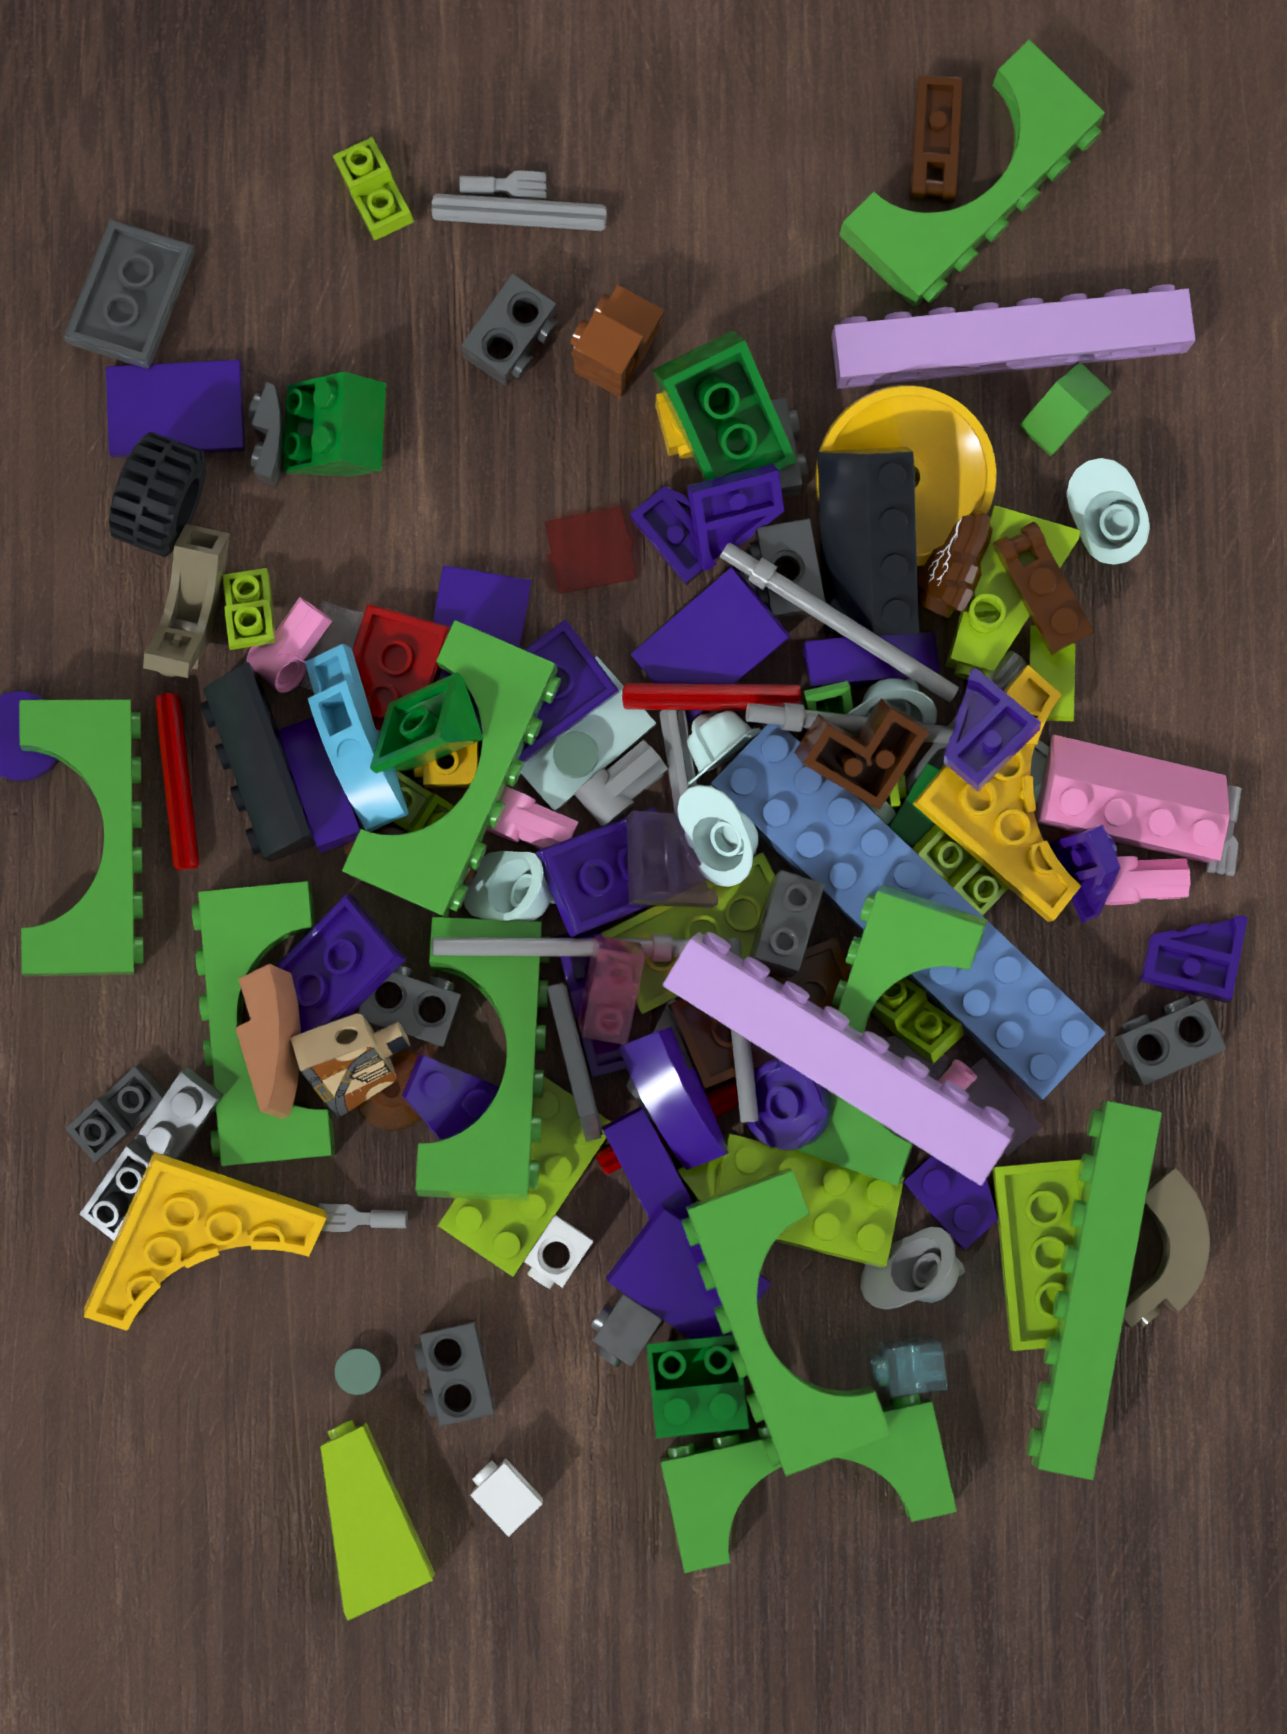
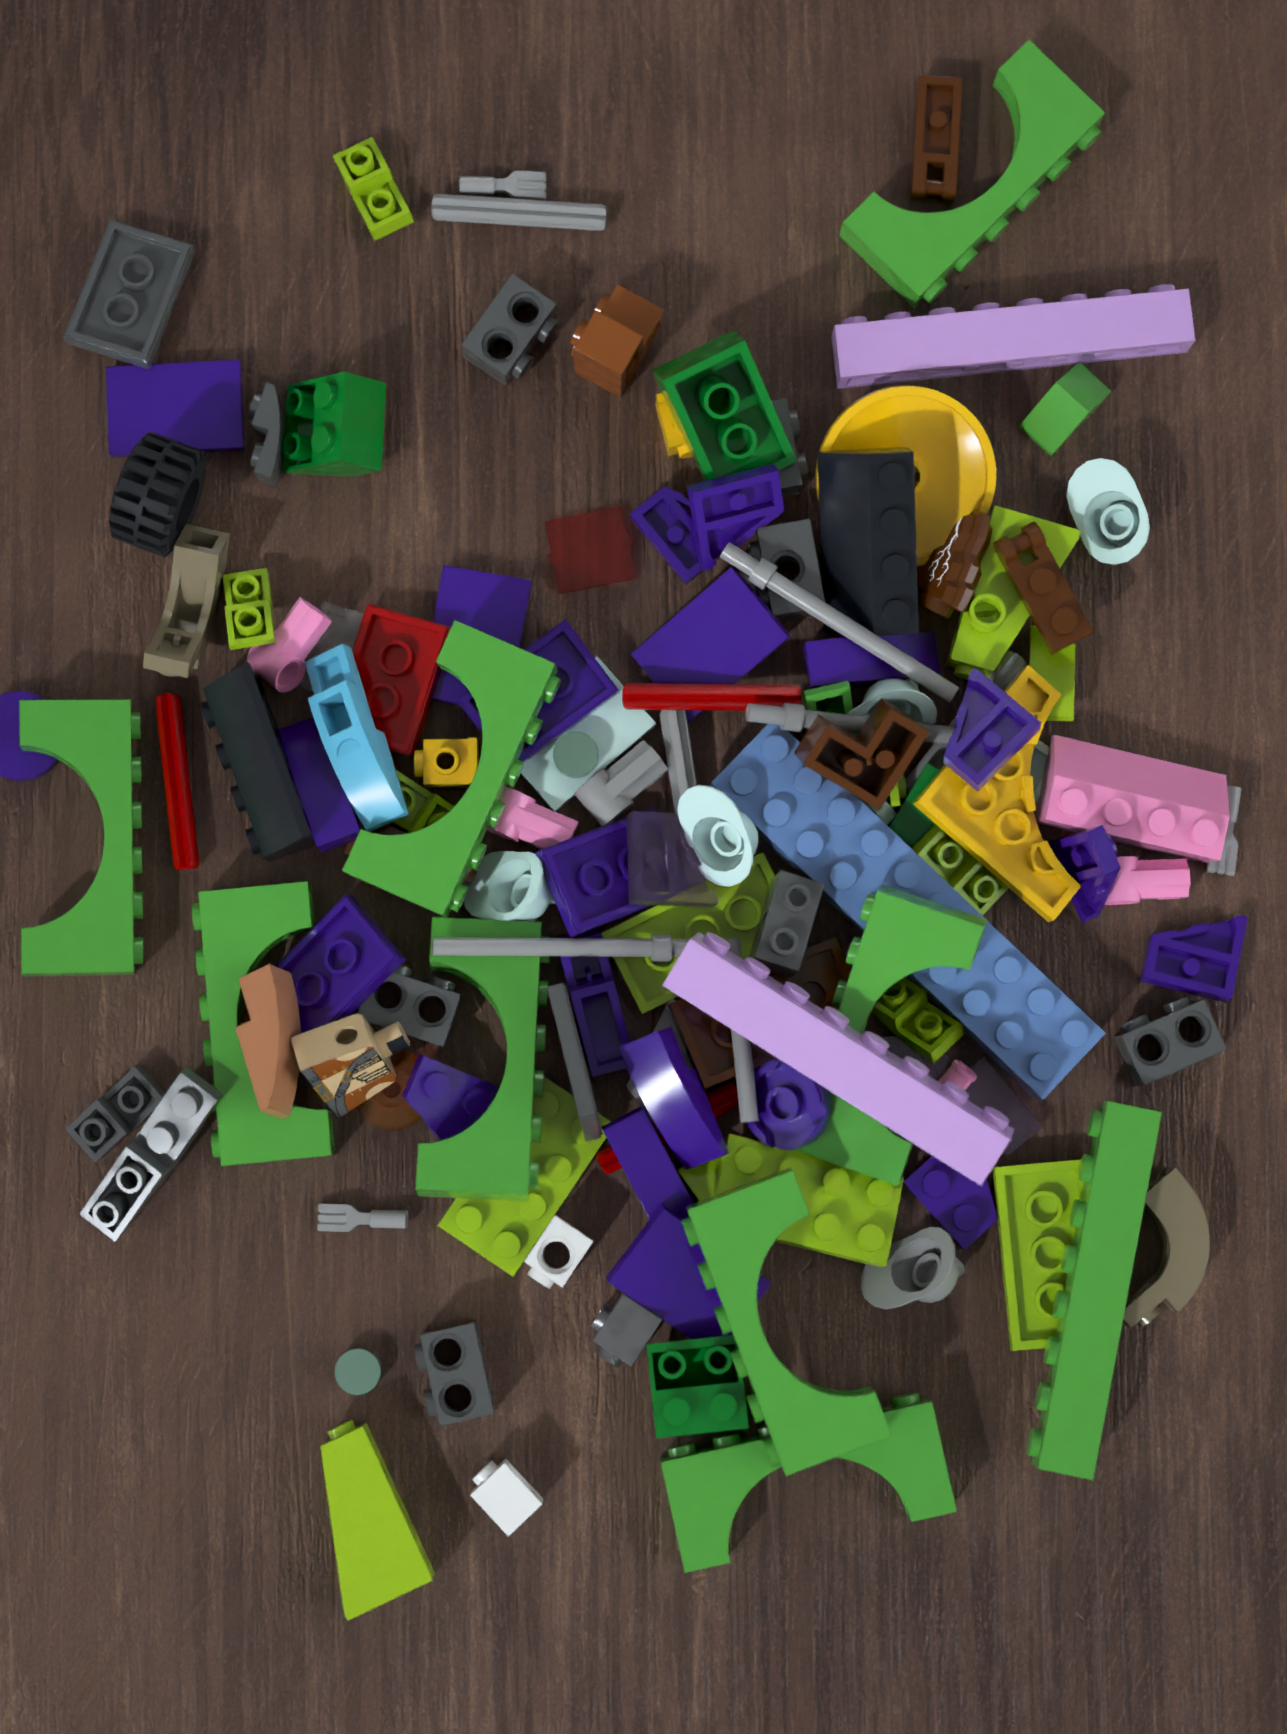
yellow plate [84,1152,327,1331] -> none
green slope [370,672,483,774] -> none
clear pink brick [578,935,645,1045] -> none
light aqua piece [687,711,761,785] -> none
clear light blue brick [871,1336,948,1396] -> none

